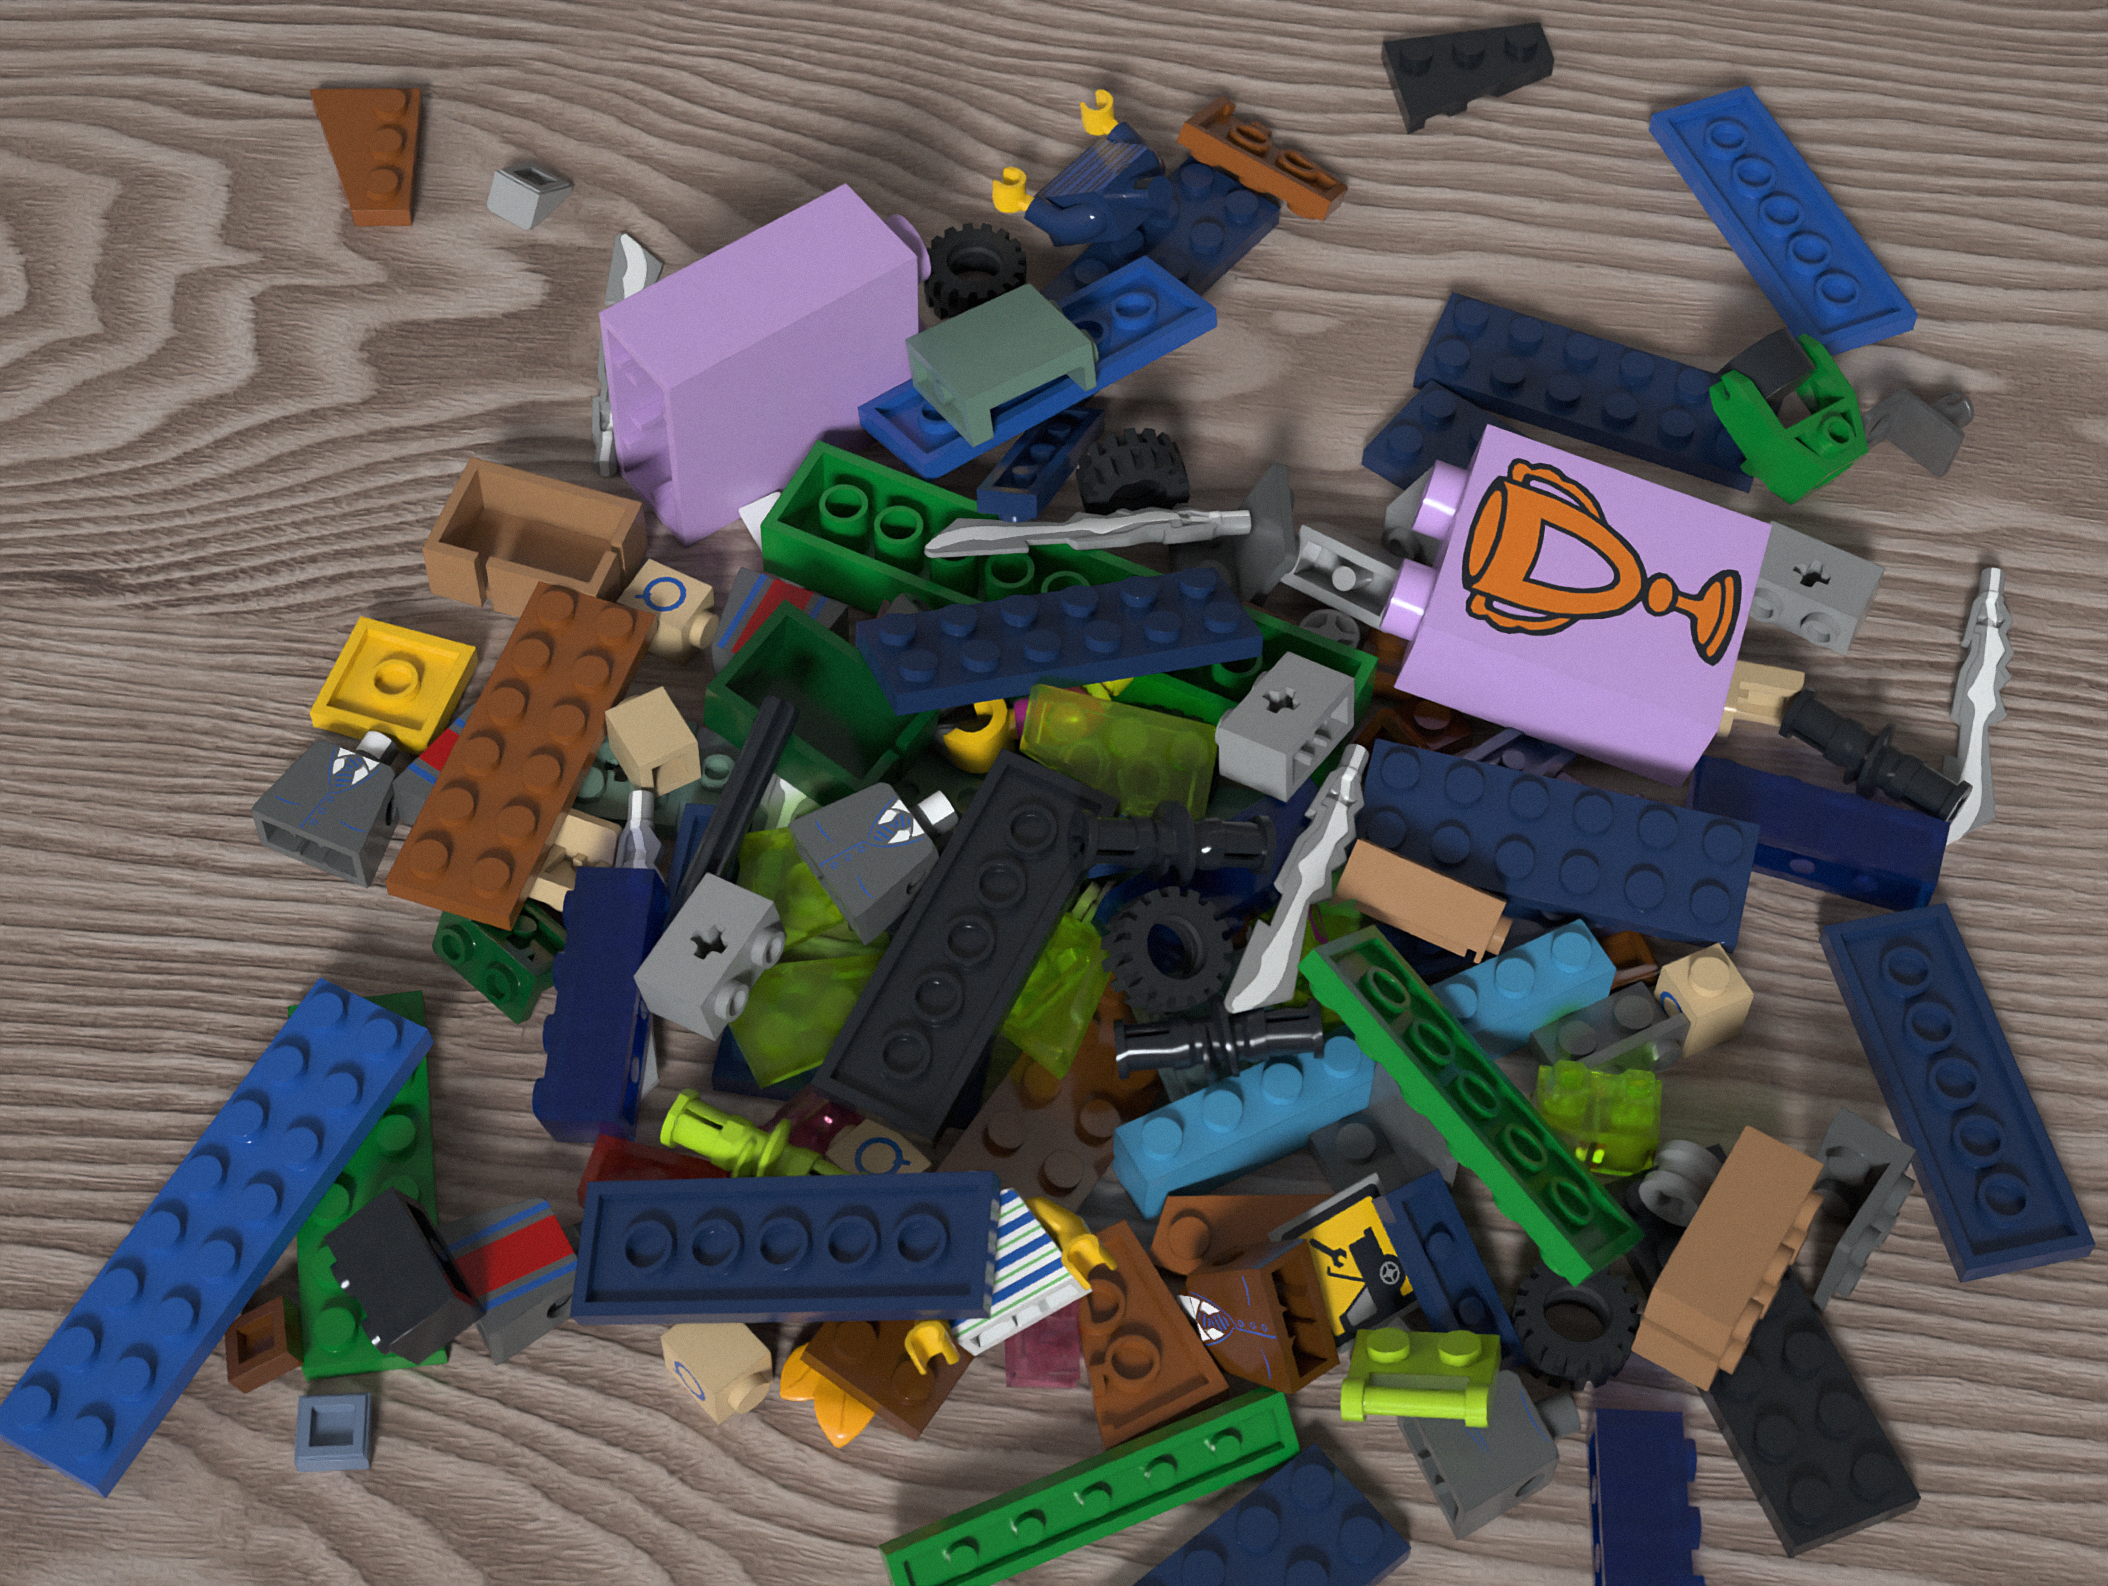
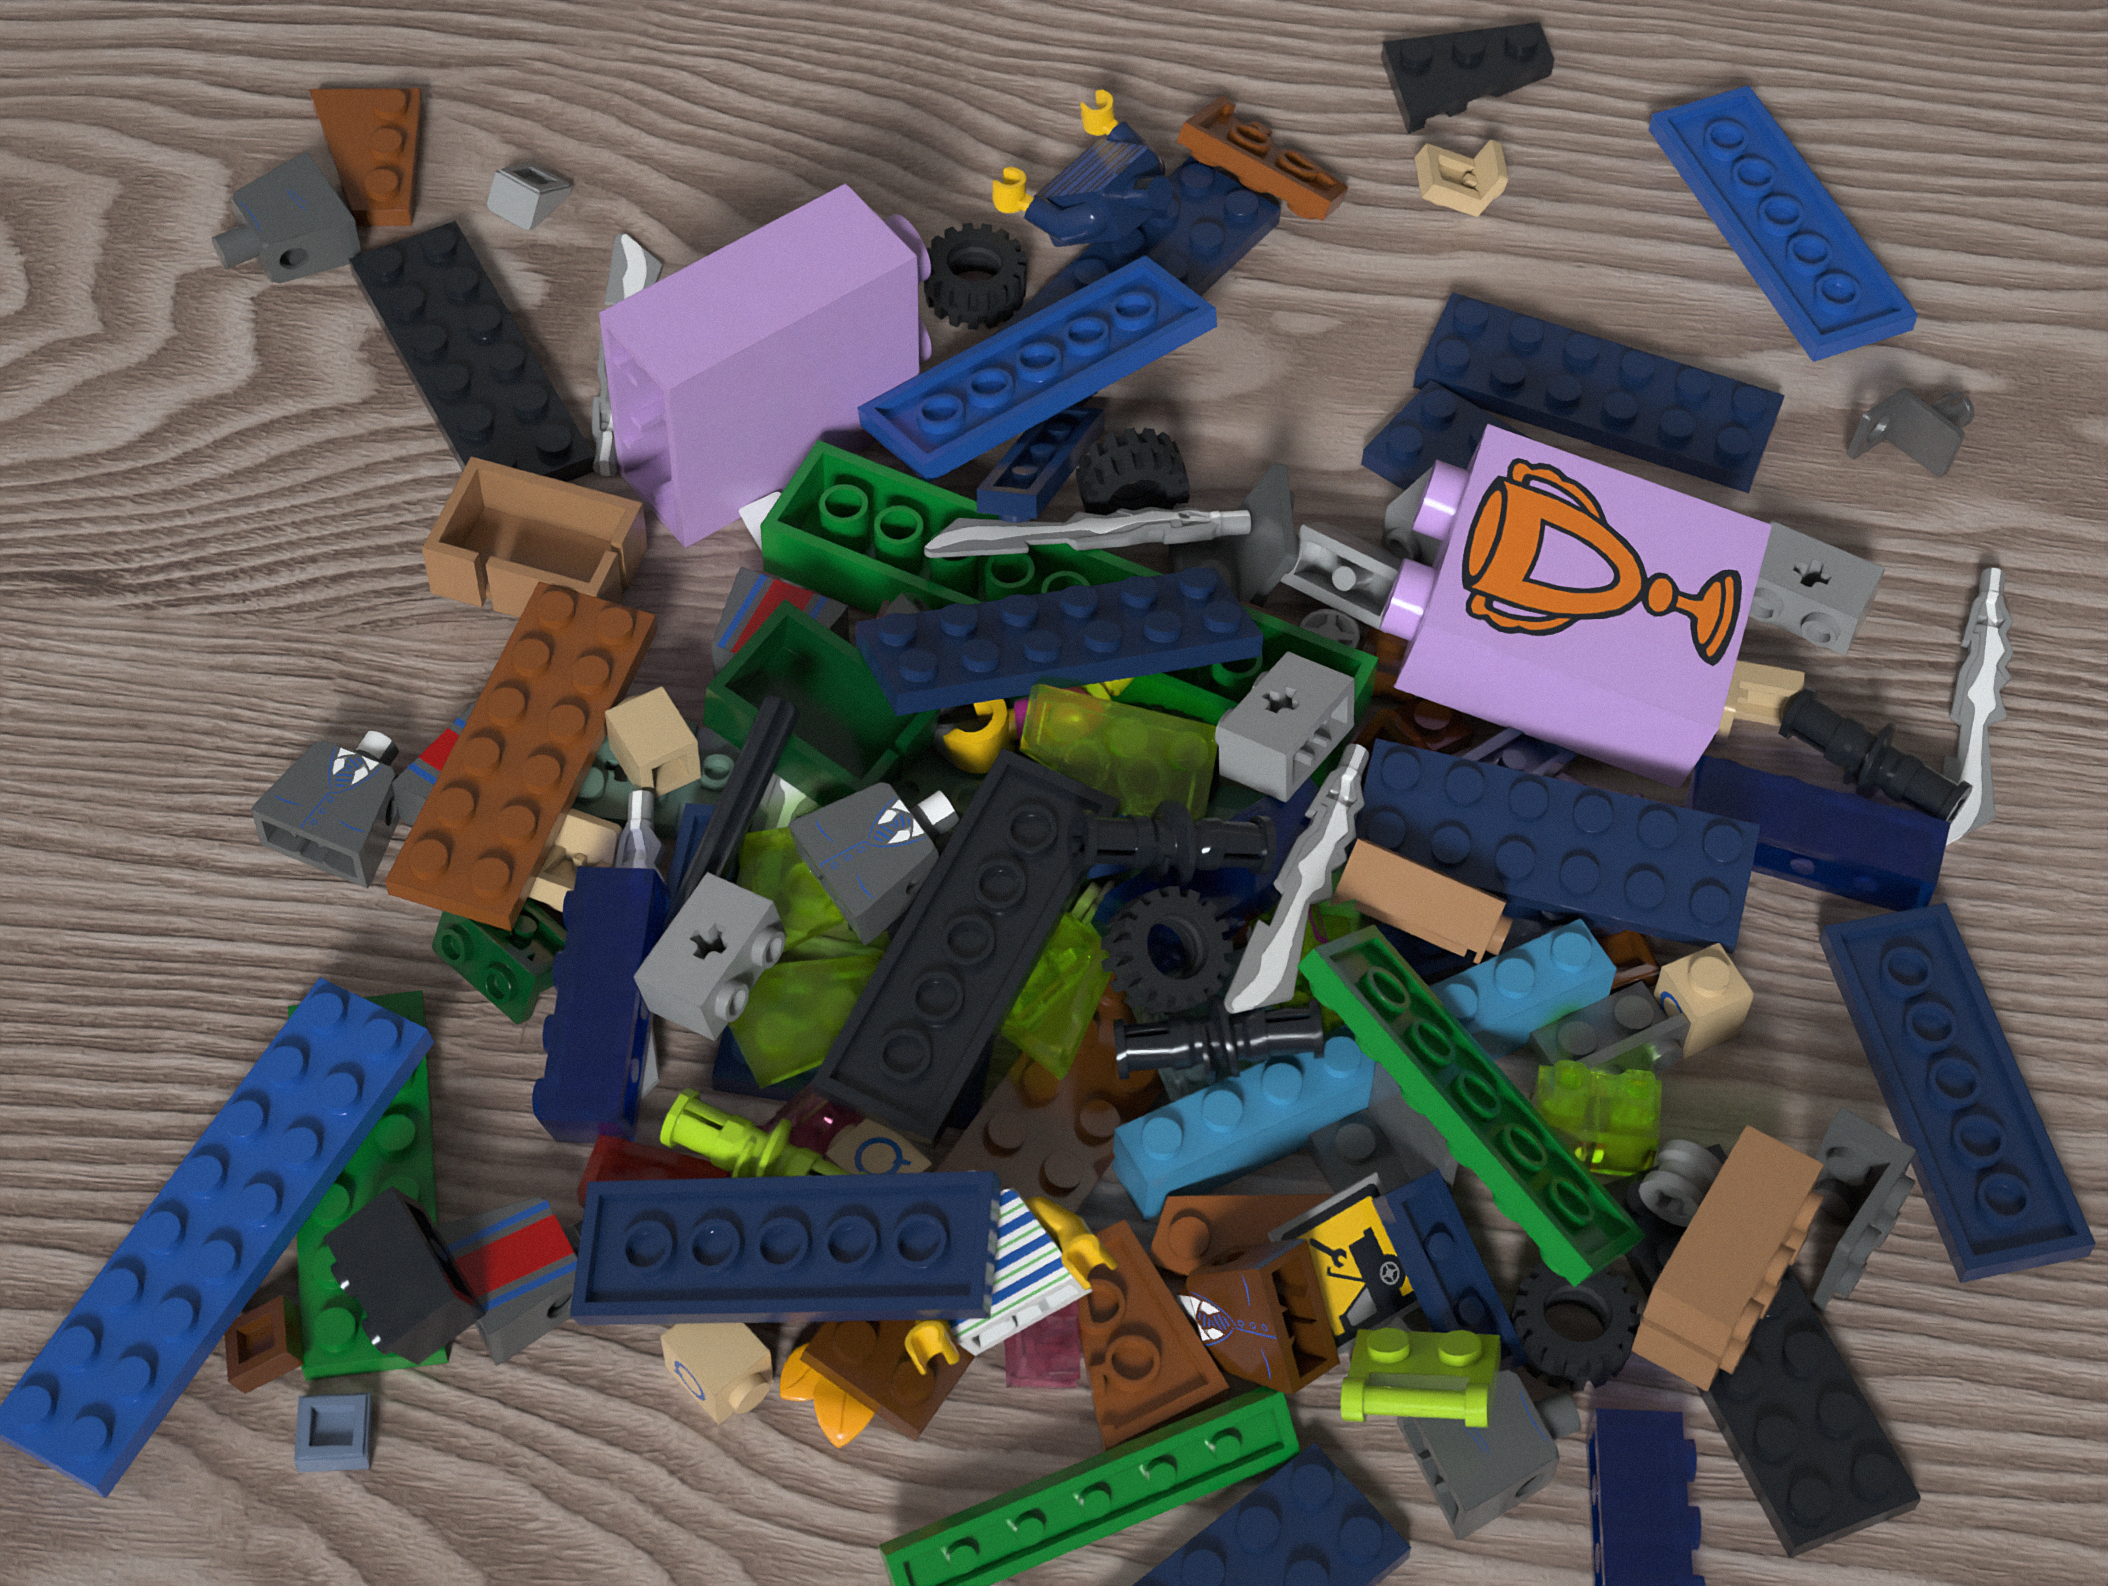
yellow plate [309,616,479,756] -> none
tan brick [616,559,719,668] -> none
sand green panel [905,283,1099,447] -> none
green piece [1709,327,1869,505] -> none
none -> dark grey torso [212,152,362,284]
none -> black plate [349,221,595,482]
none -> tan bracket [1415,140,1508,217]

